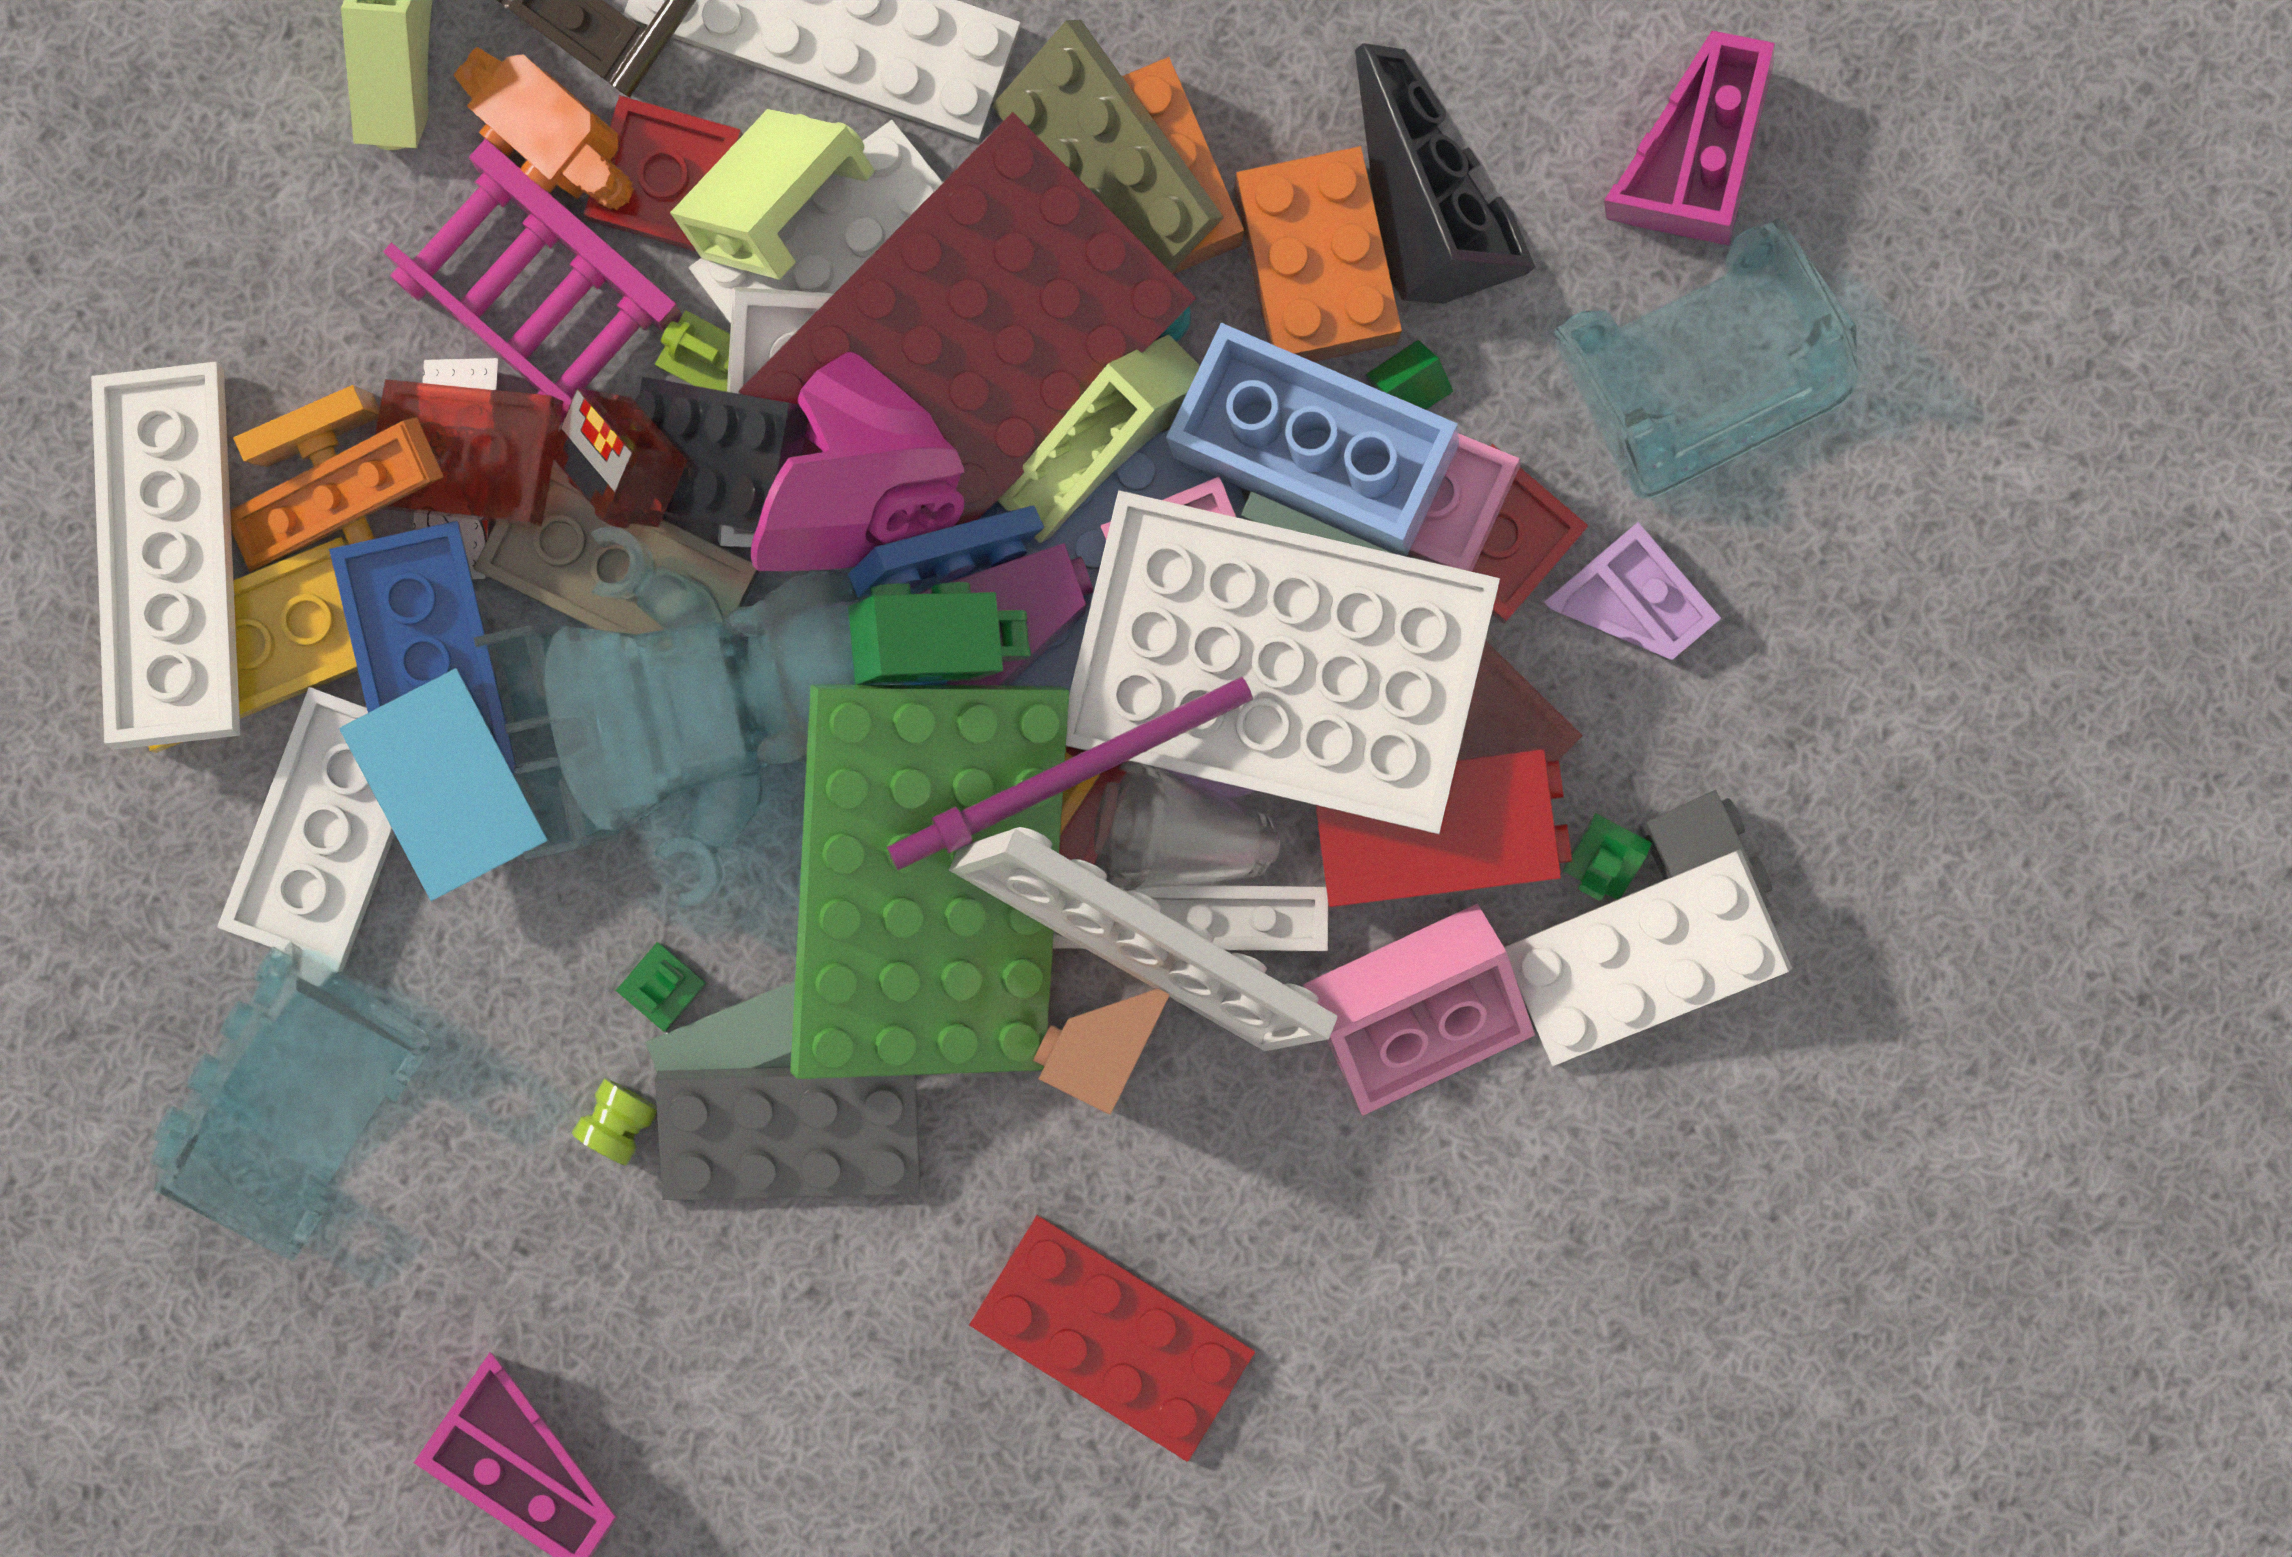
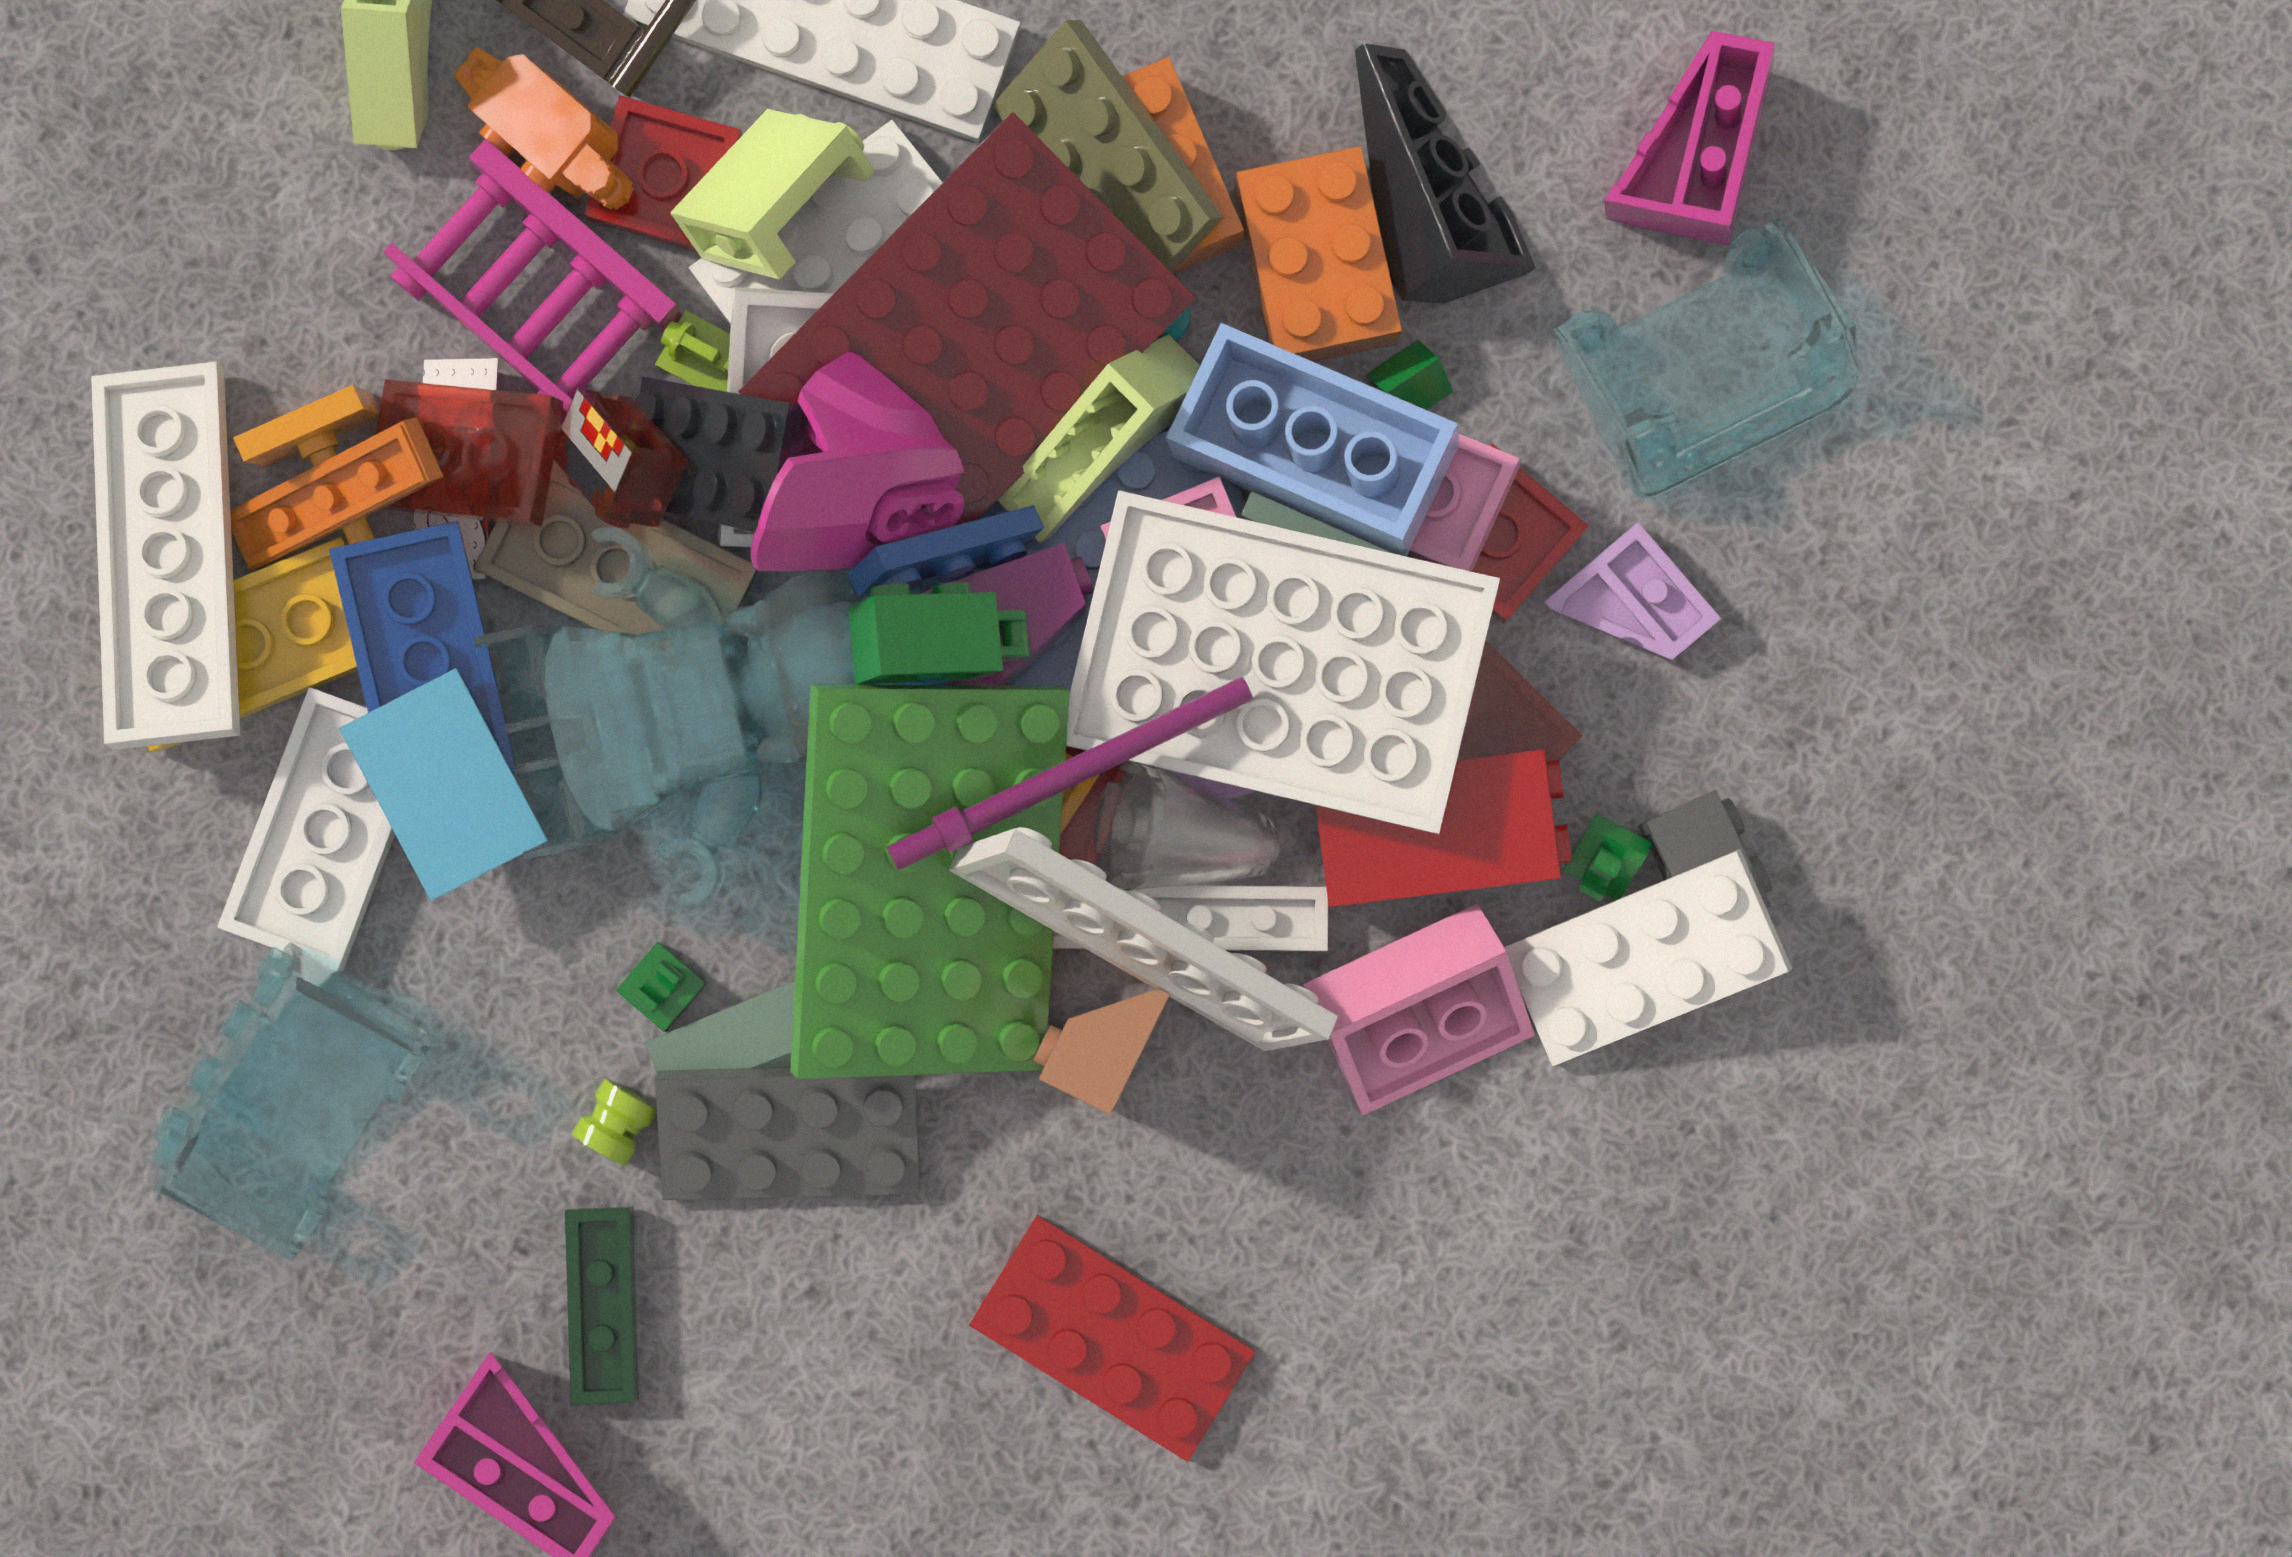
none -> dark green plate [565,1206,639,1405]

